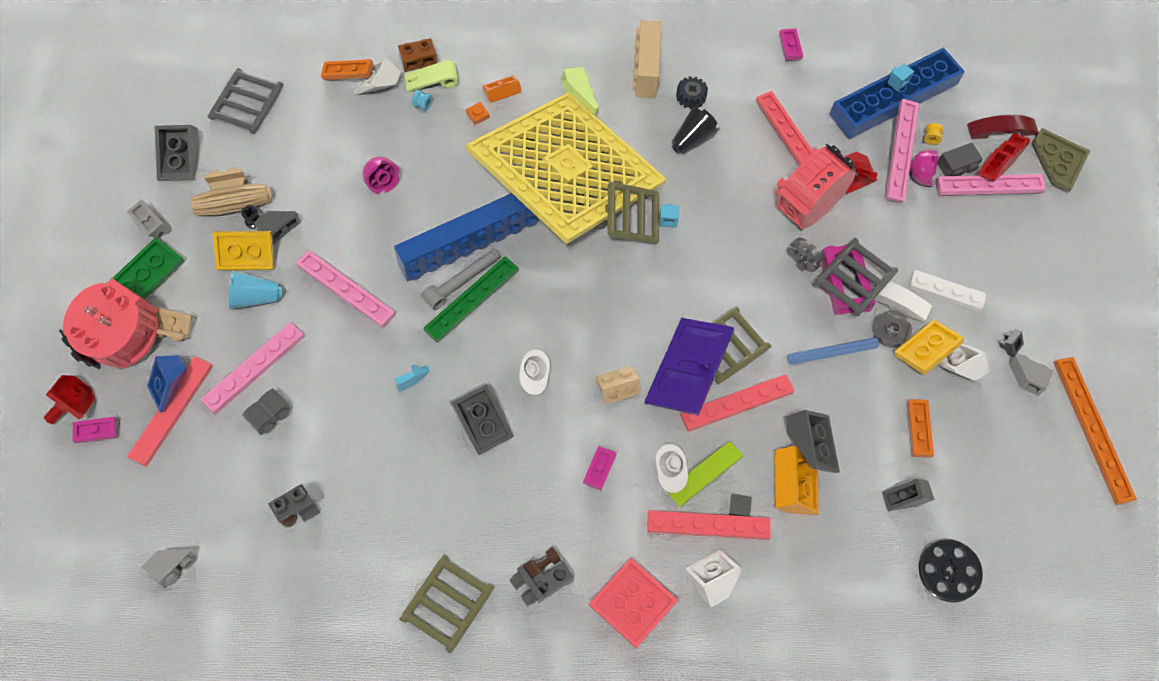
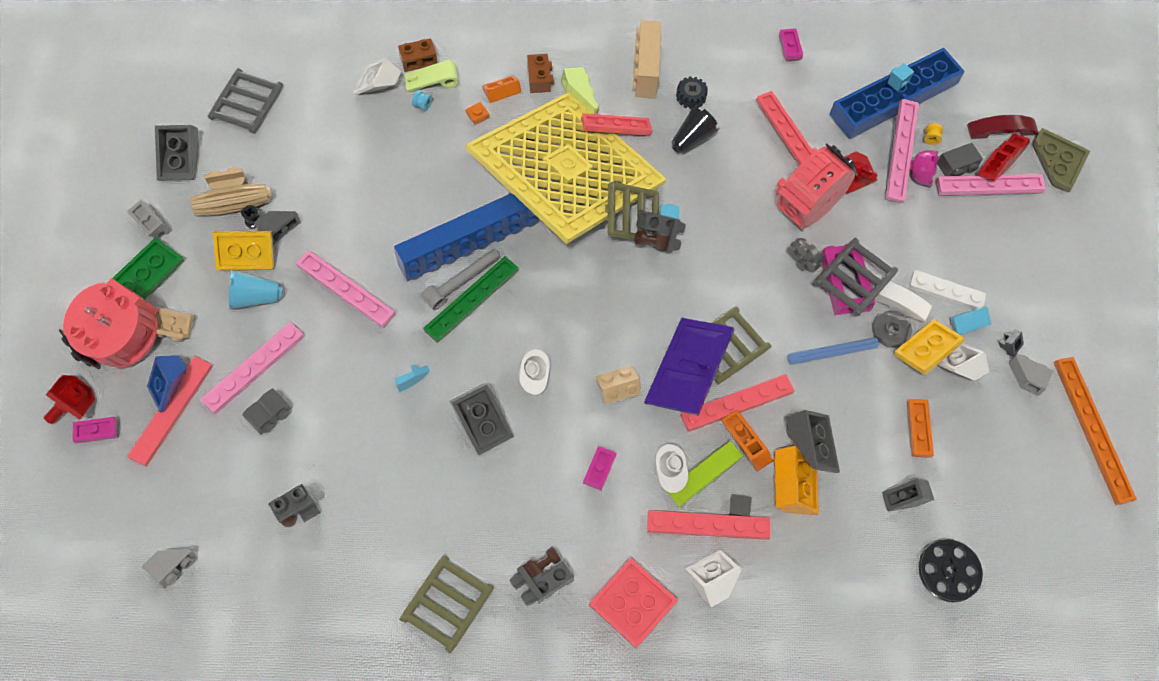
orange plate [321,59,373,80] -> none
dark pink cylinder [362,157,400,194] -> none
none -> dark orange brick [527,54,554,93]
none -> coral plate [581,113,652,136]
none -> dark grey hips [634,209,686,252]
none -> orange slope [721,409,773,472]
none -> medium azure tile [951,306,991,335]

